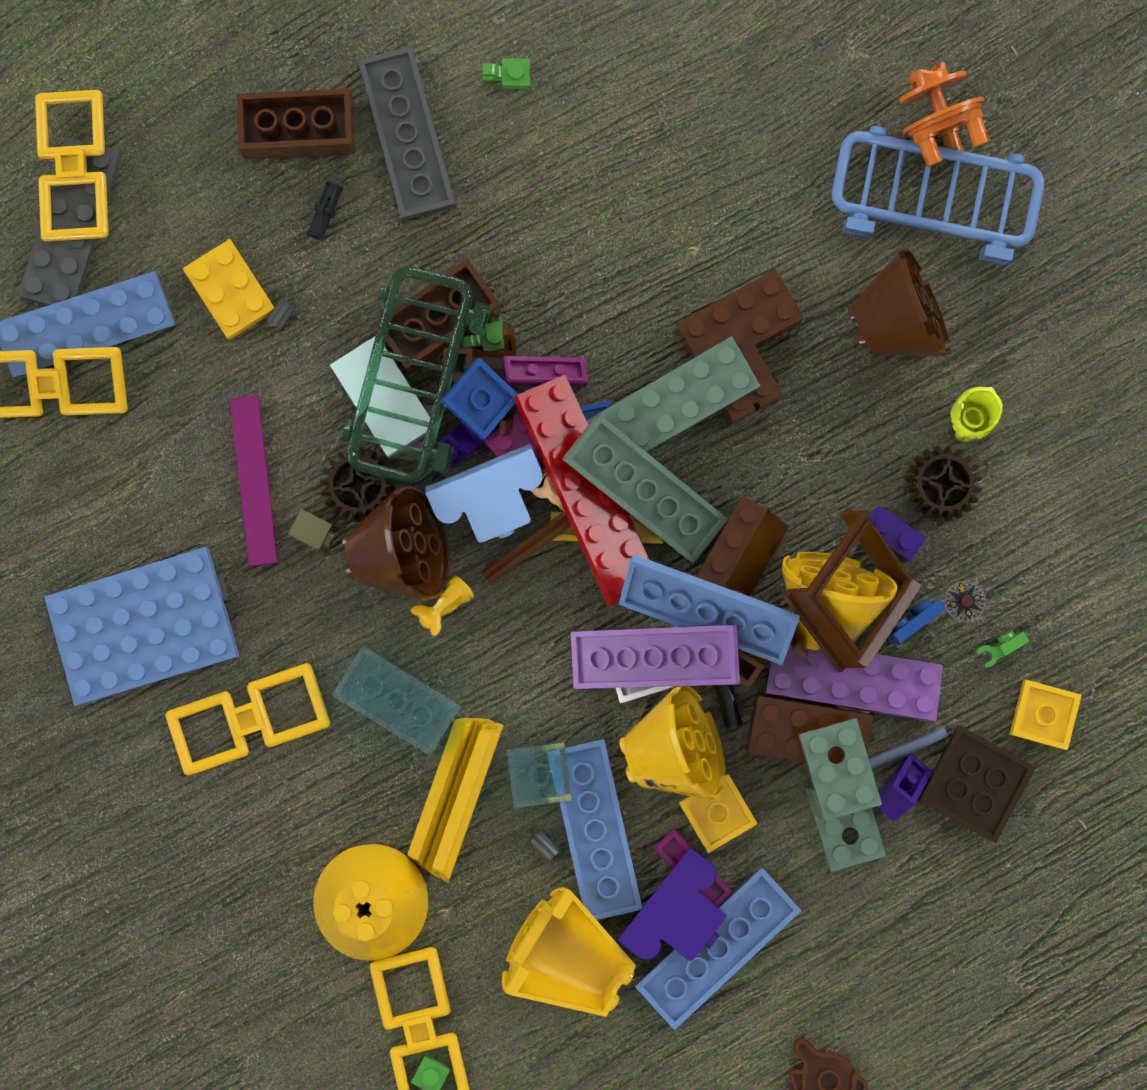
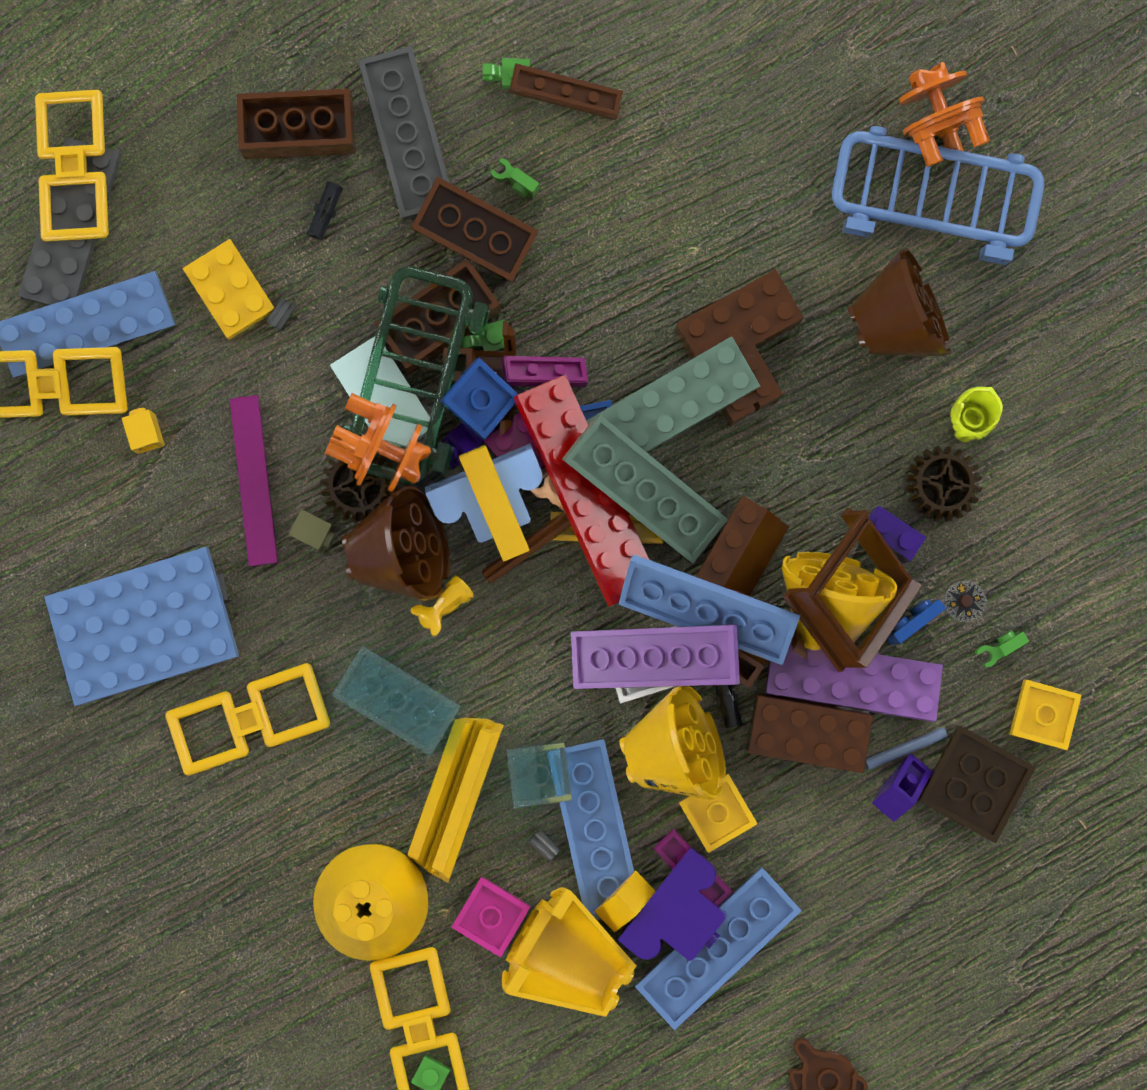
sand green bracket [798,718,886,872] -> none
none -> yellow brick [122,408,165,454]
none -> orange piece [324,393,431,492]
none -> reddish brown brick [411,176,538,283]
none -> dark pink plate [451,876,531,957]
none -> yellow tile [459,445,530,562]
none -> bright green plate [491,158,540,200]
none -> reddish brown tile [509,63,623,120]
none -> yellow slope [594,870,656,933]

